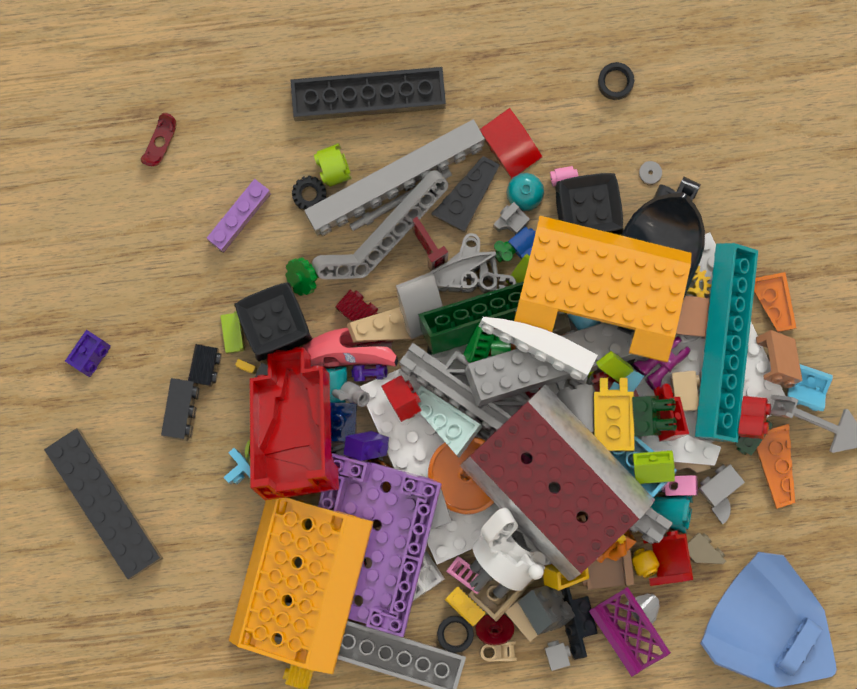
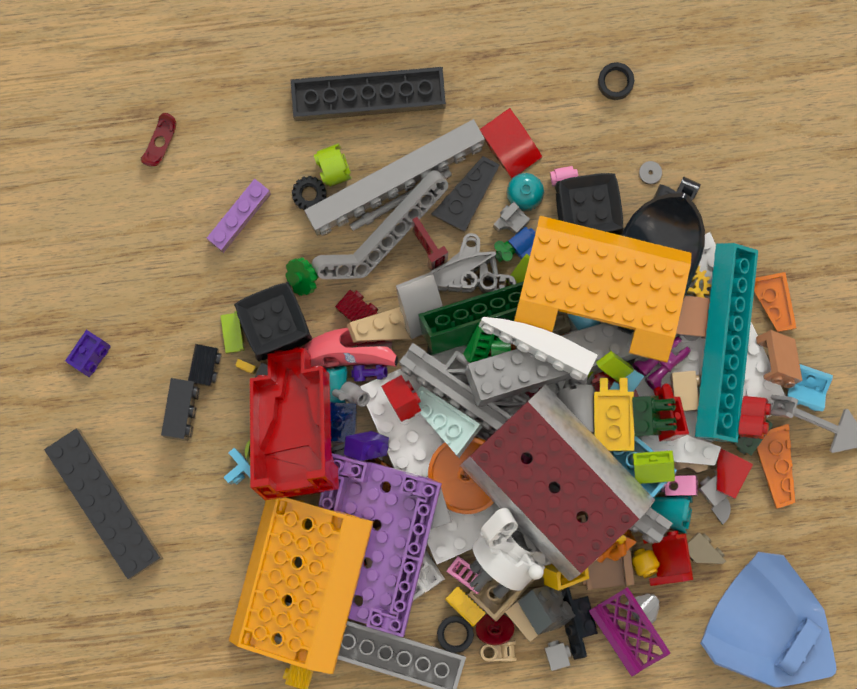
none -> red slope [716,449,753,499]

